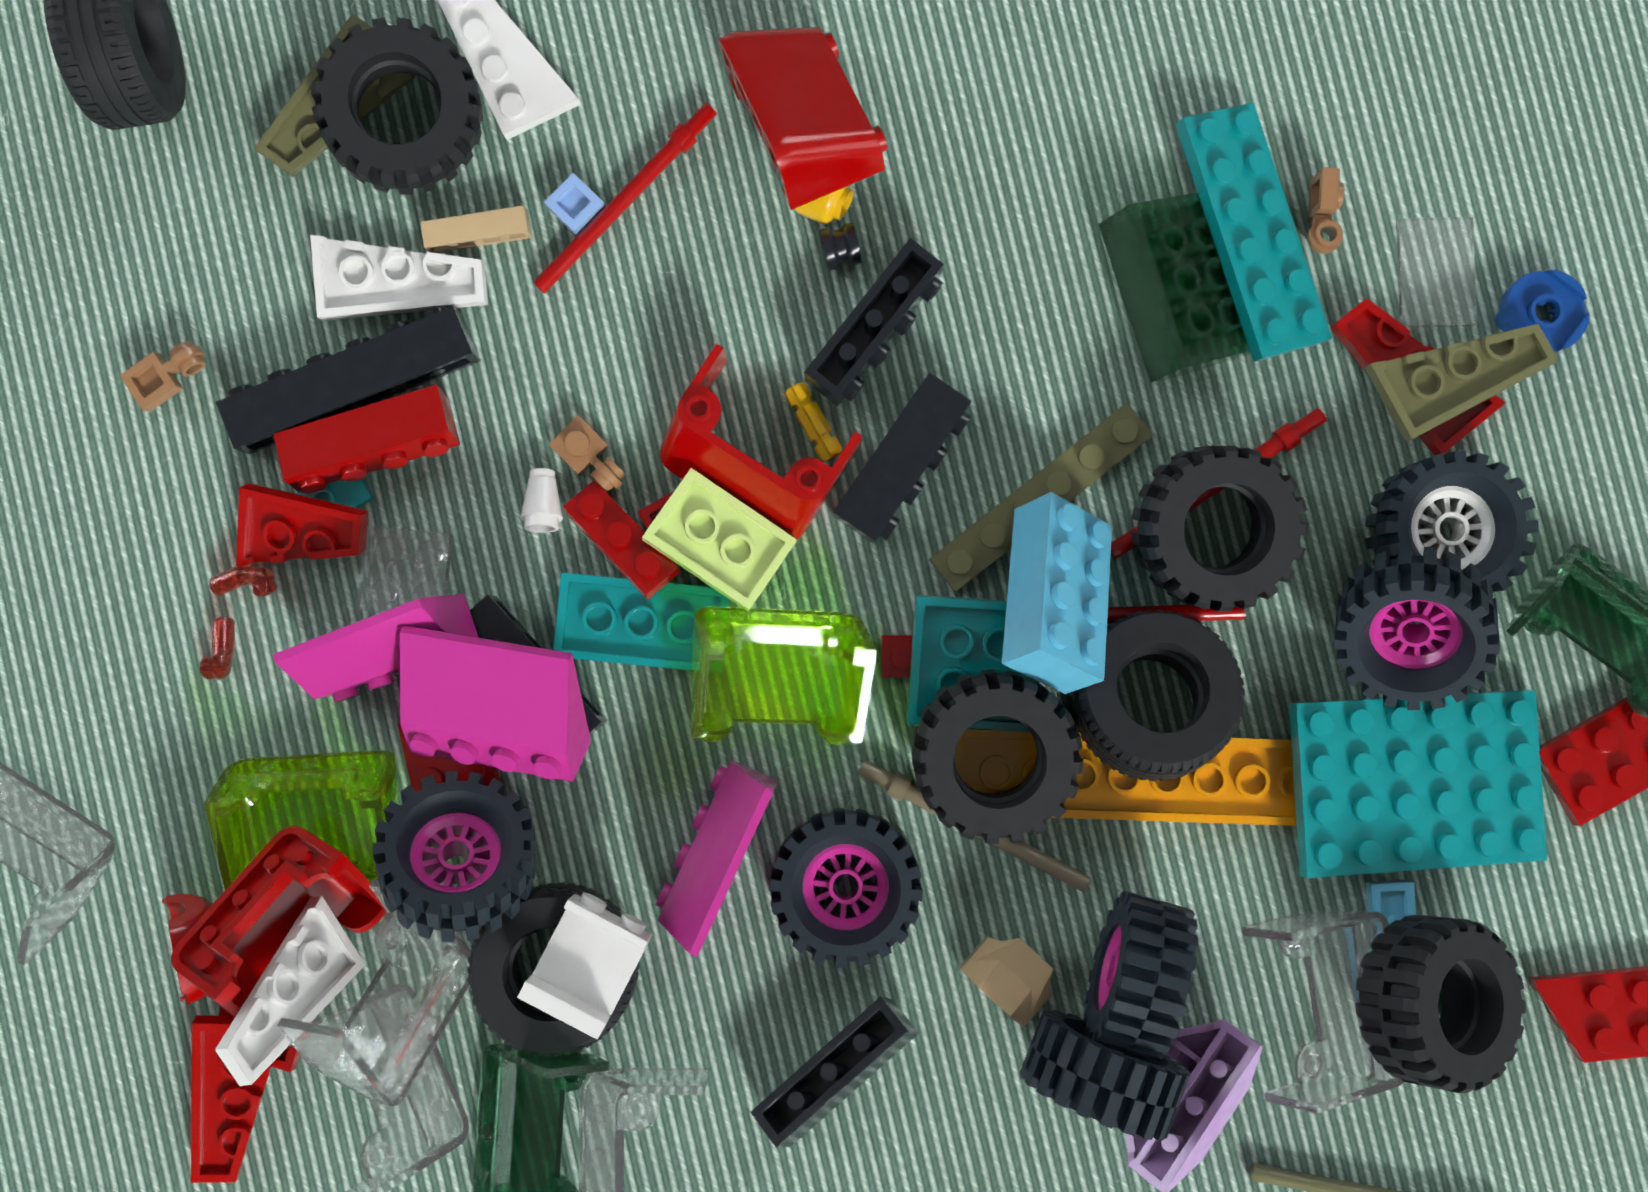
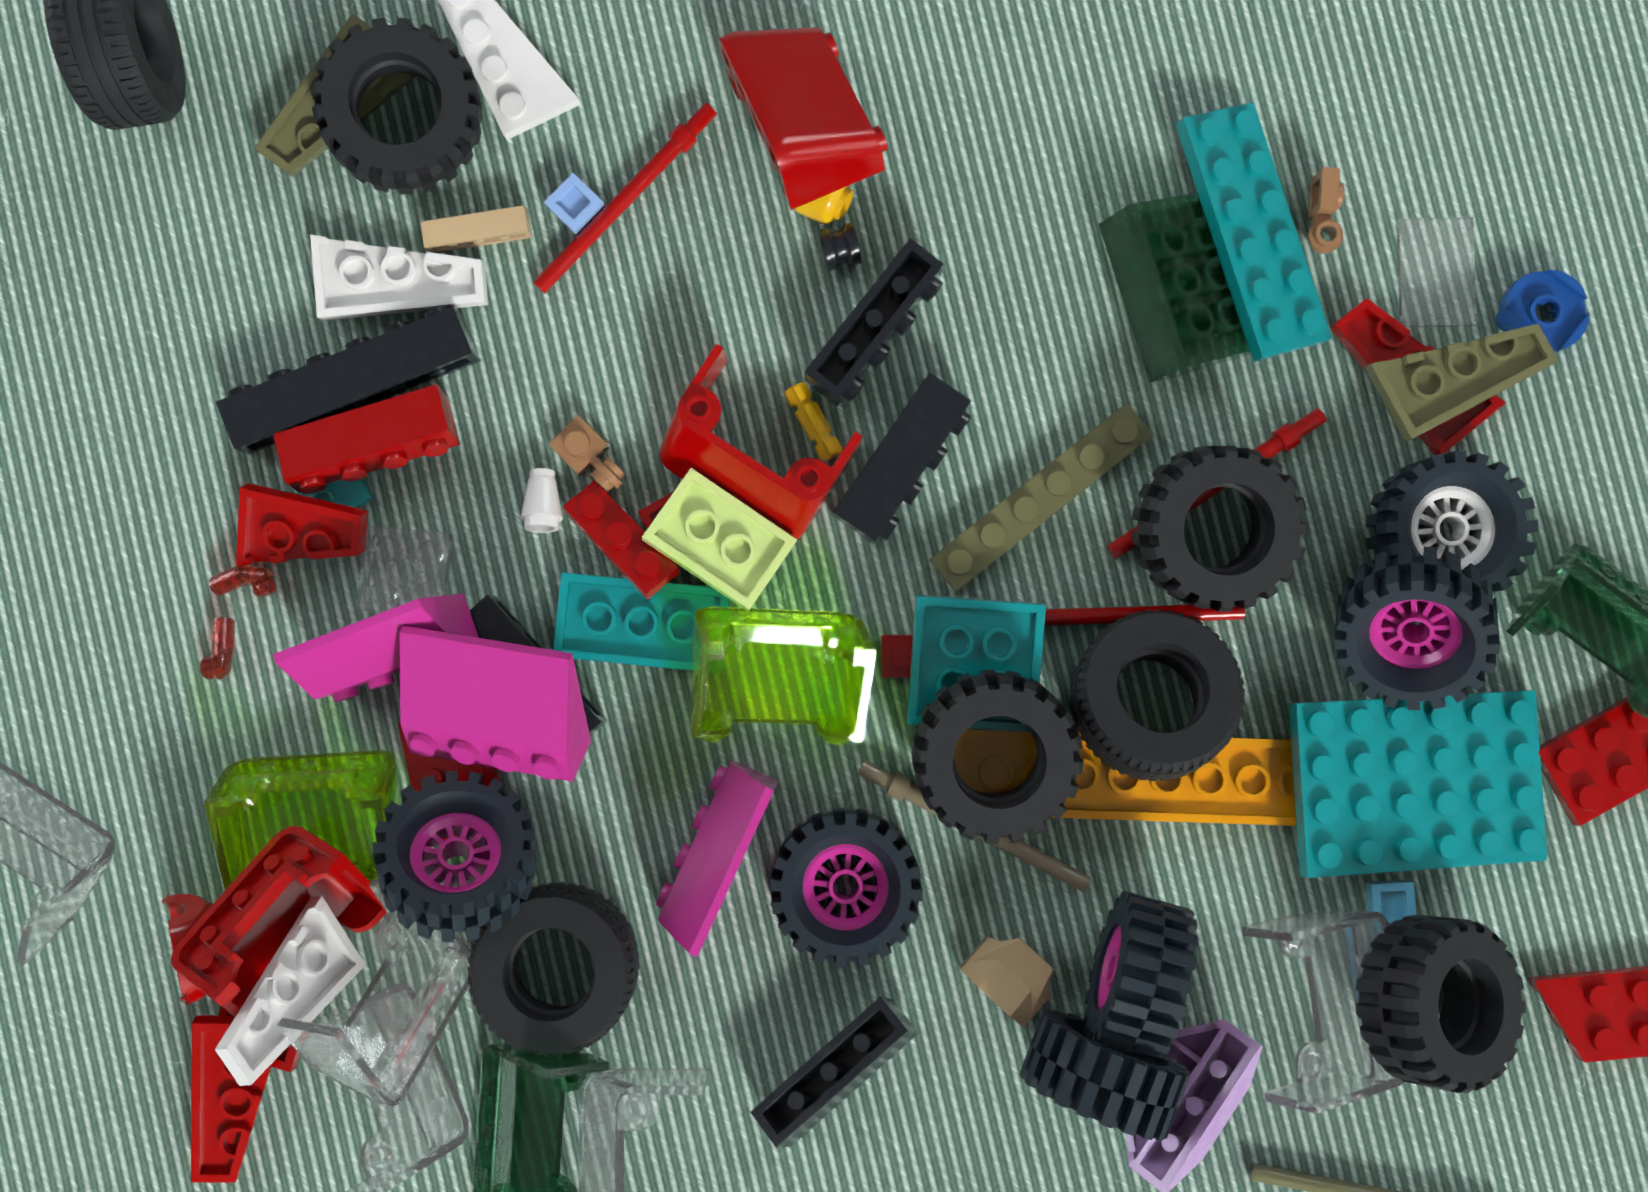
medium nougat plate [119,341,206,412] -> none
white panel [517,893,653,1040] -> none
medium azure brick [1002,492,1112,694] -> none

